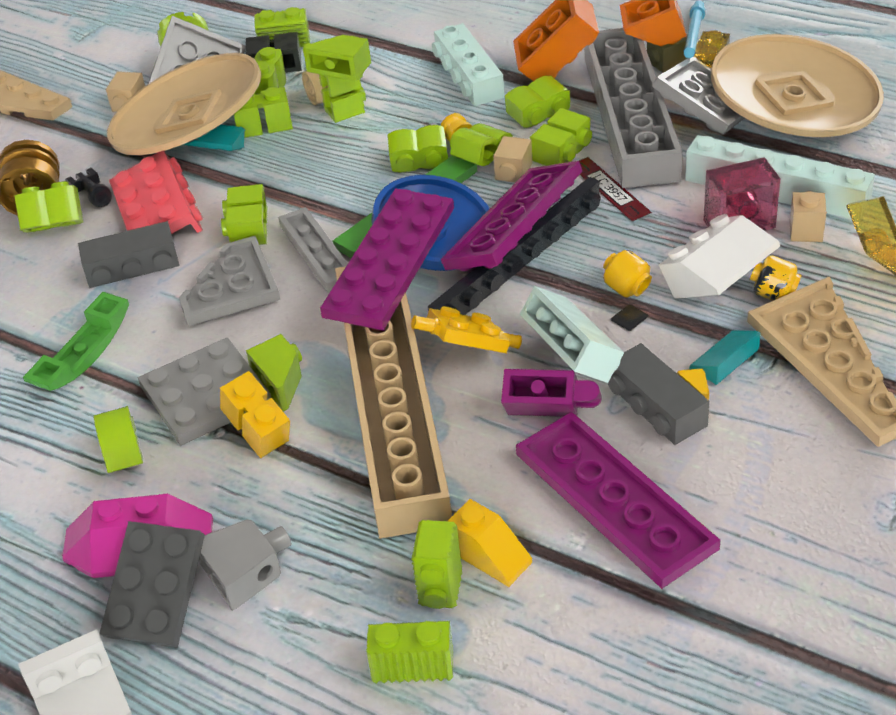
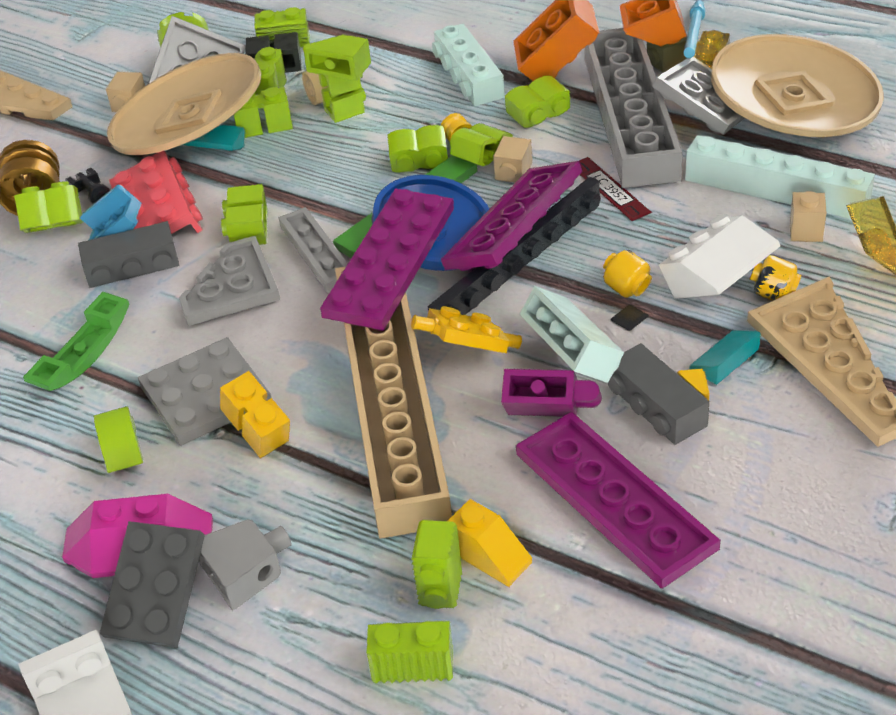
lime slope [246,334,302,412] -> none
lime piece [530,108,592,166] -> none
clear pink brick [703,157,781,231] -> none
none -> dark azure bracket [80,185,142,240]

